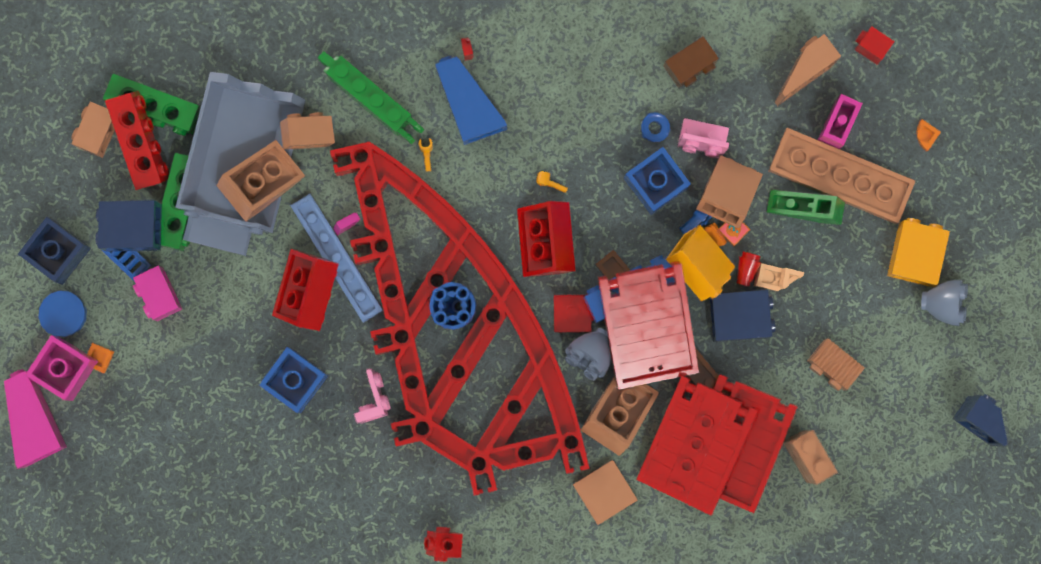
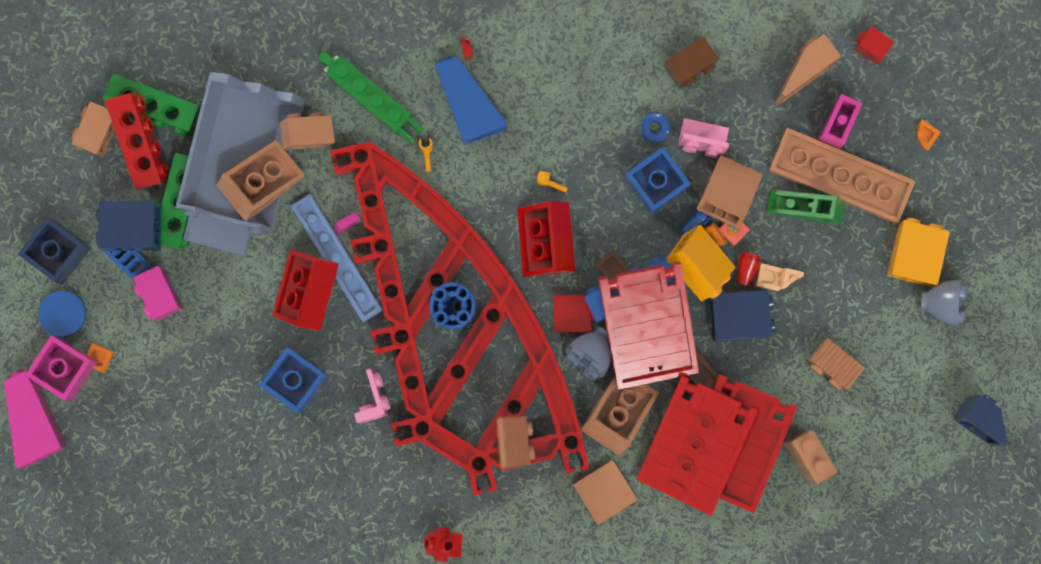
none -> nougat slope [497,416,535,468]

